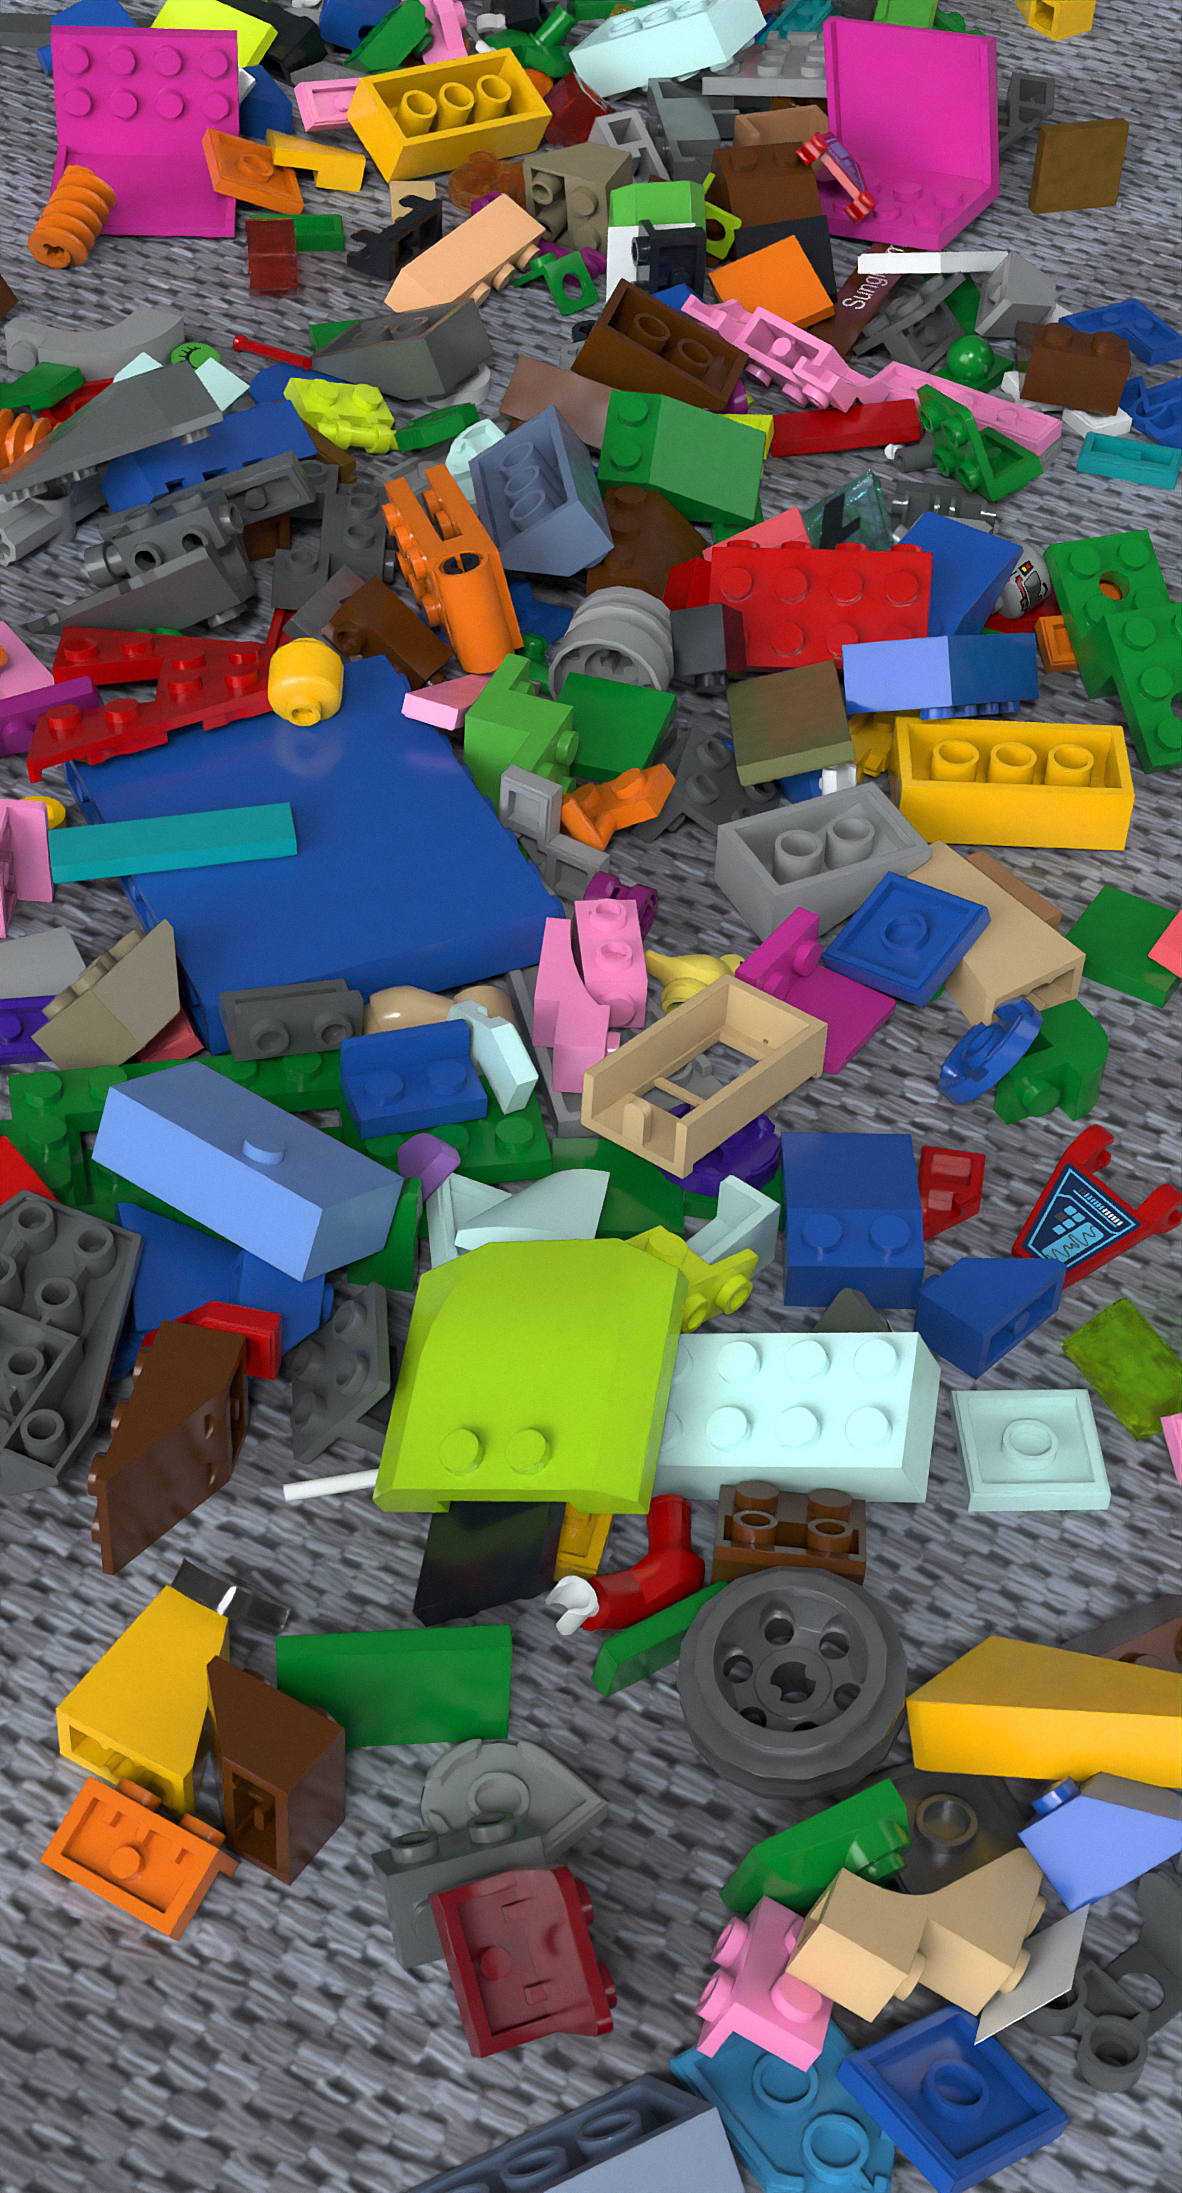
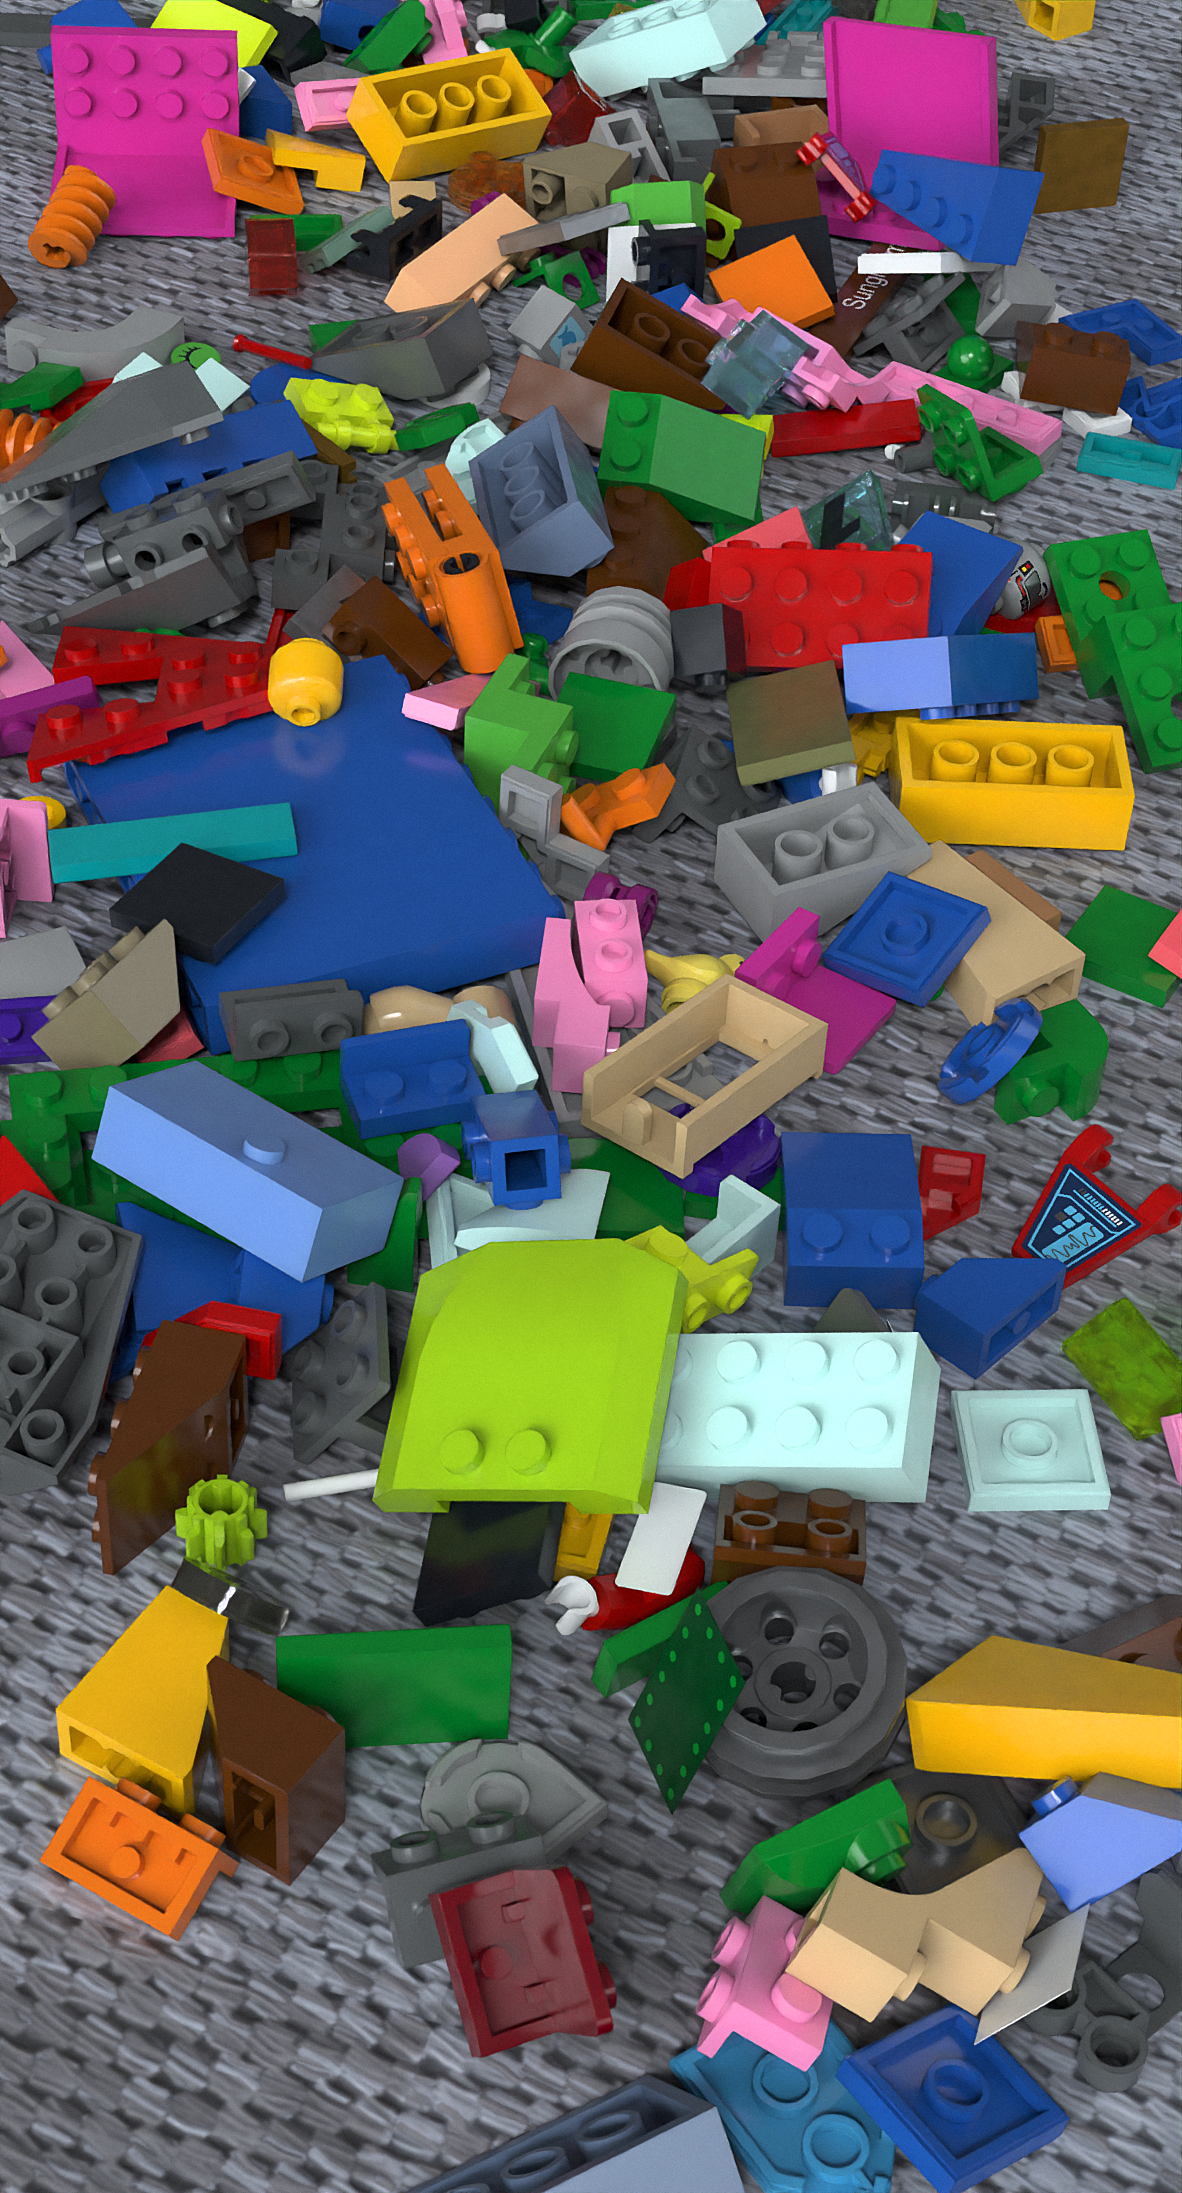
none -> black tile [109,843,285,965]
none -> lime gear [175,1475,268,1571]
none -> sand green tile [299,206,395,275]
none -> blue brick [461,1089,571,1210]
none -> flat silver tile [497,201,630,256]
none -> light grey brick [507,284,593,368]
none -> white sticker [615,1482,707,1596]
none -> dark green sticker [628,1587,746,1815]
none -> clear light blue brick [701,309,810,420]
none -> blue wedge [870,149,1045,266]

